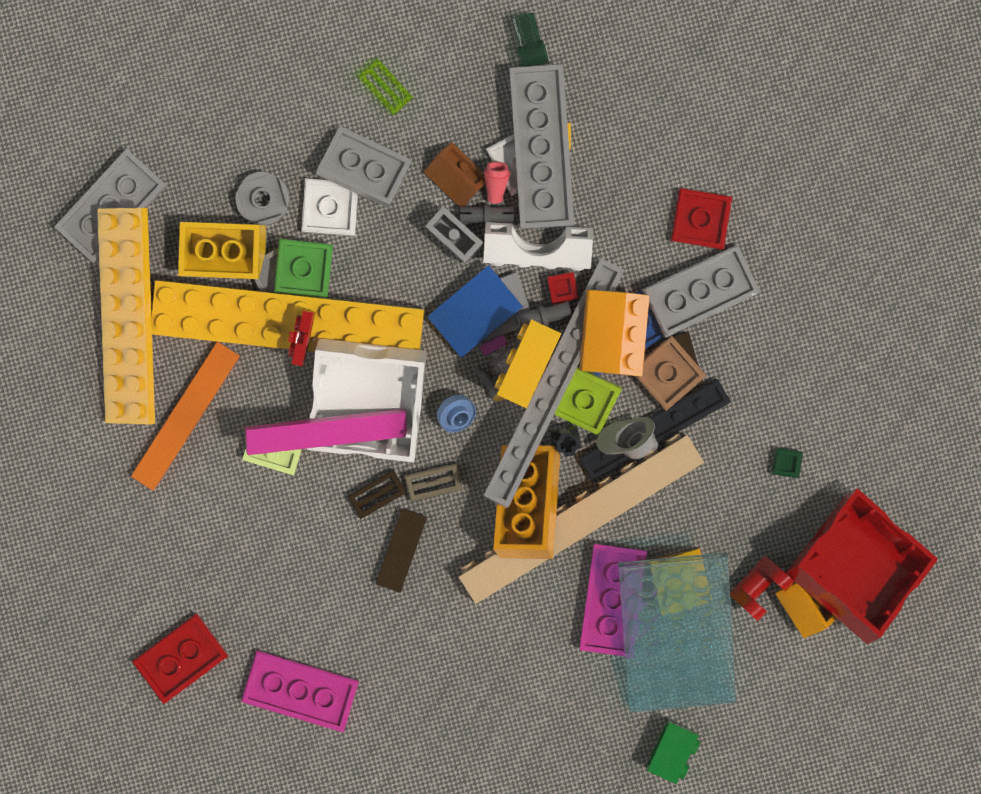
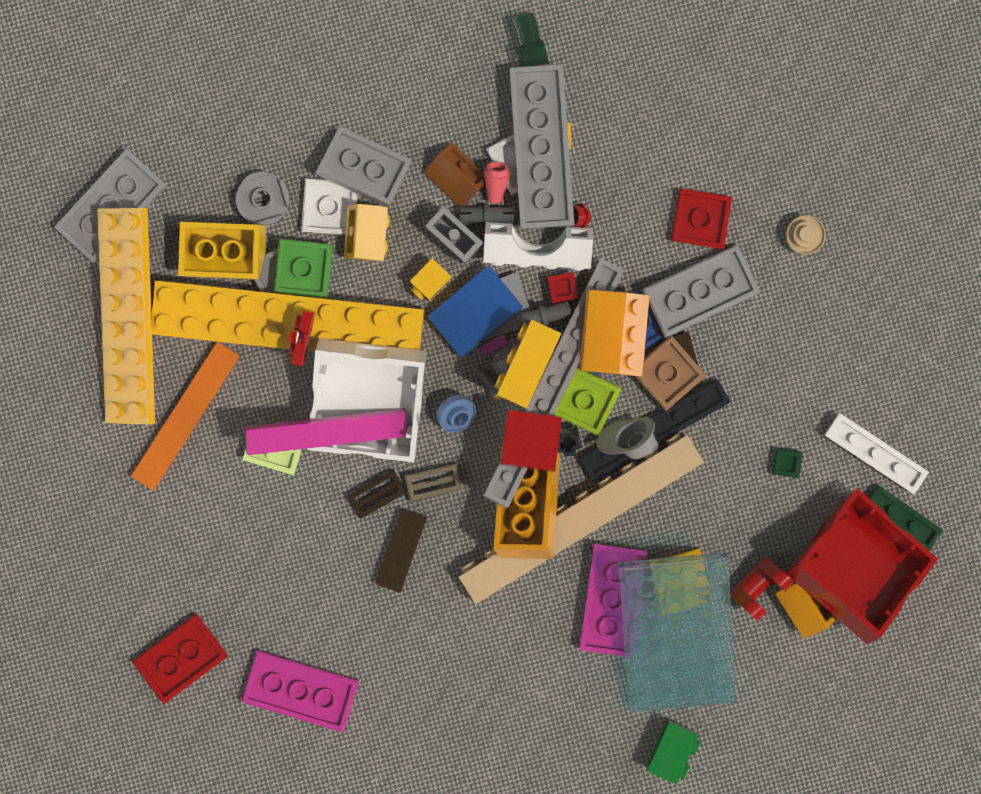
clear neon green tile [358,58,414,116] -> none
none -> yellow brick [344,204,390,262]
none -> yellow brick [410,258,452,301]
none -> red tile [500,410,562,472]
none -> red plate [571,203,591,228]
none -> tan plate [785,215,826,255]
none -> white plate [824,413,929,495]
none -> dark green tile [868,485,944,551]

